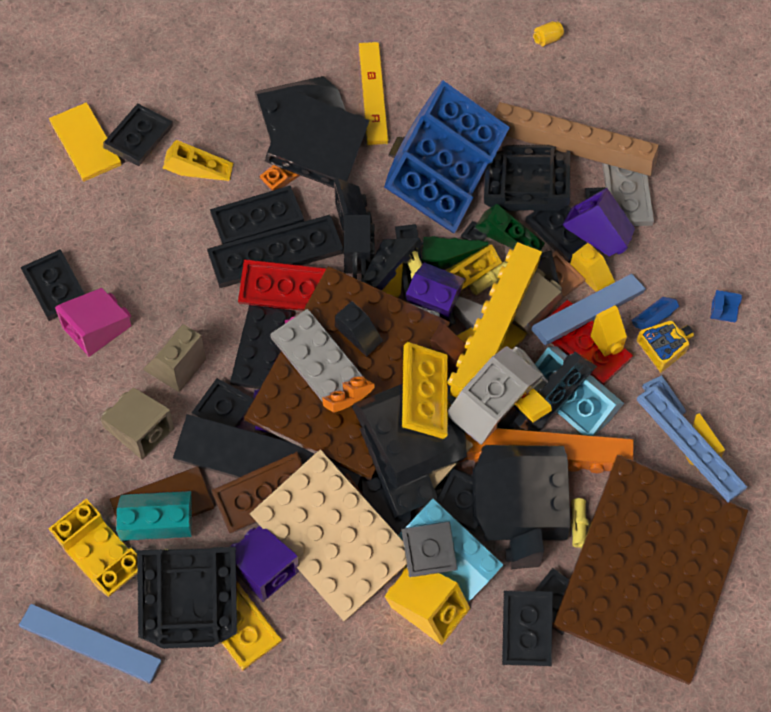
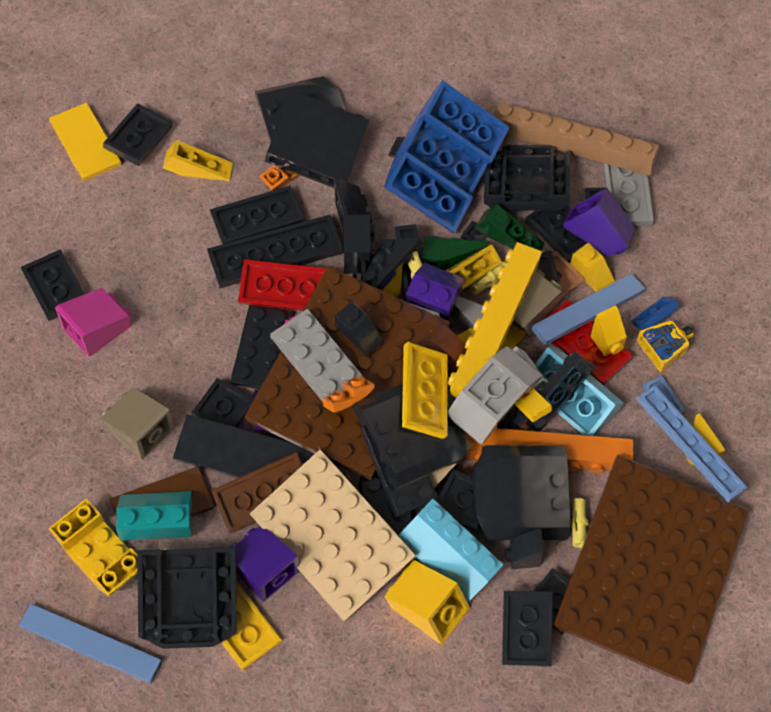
dark tan slope [143,324,206,392] -> none
yellow tile [359,42,388,145] -> none
black plate [401,521,458,577] -> none
yellow brick [533,21,564,46] -> none
blue panel [710,290,742,323] -> none

